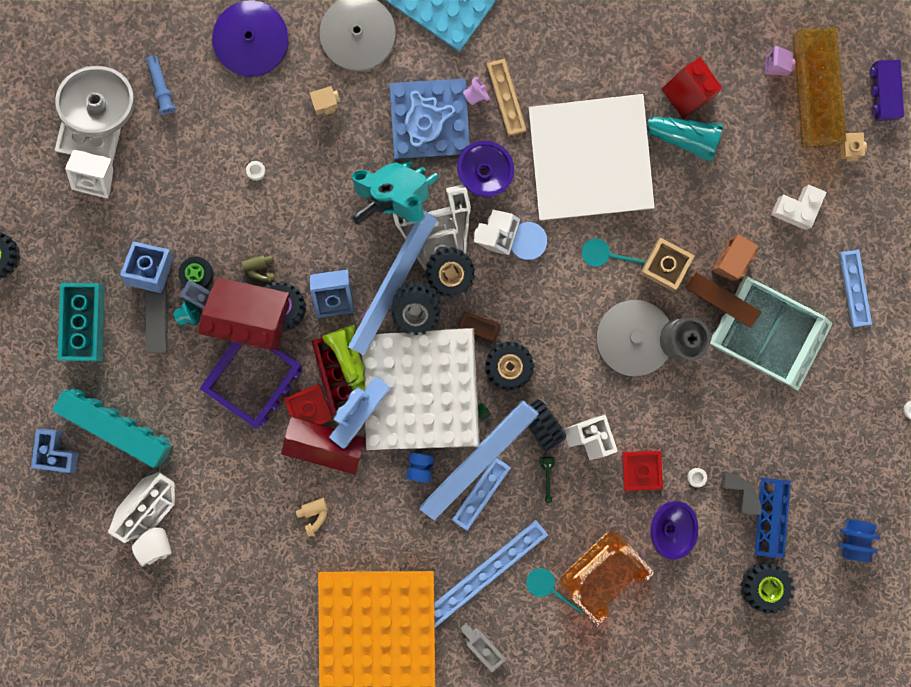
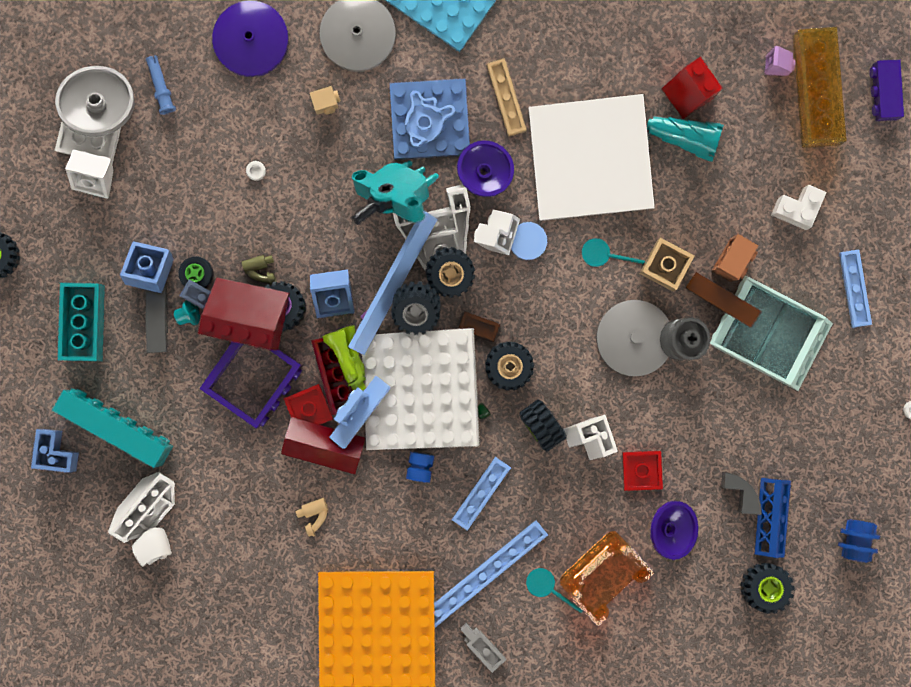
light blue tile [420,401,538,520] -> none
lavender piece [463,77,490,105] -> none
dark green hinge [539,457,555,503] -> none
white tile [687,468,707,487] -> none
tan brick [840,133,867,162] -> none

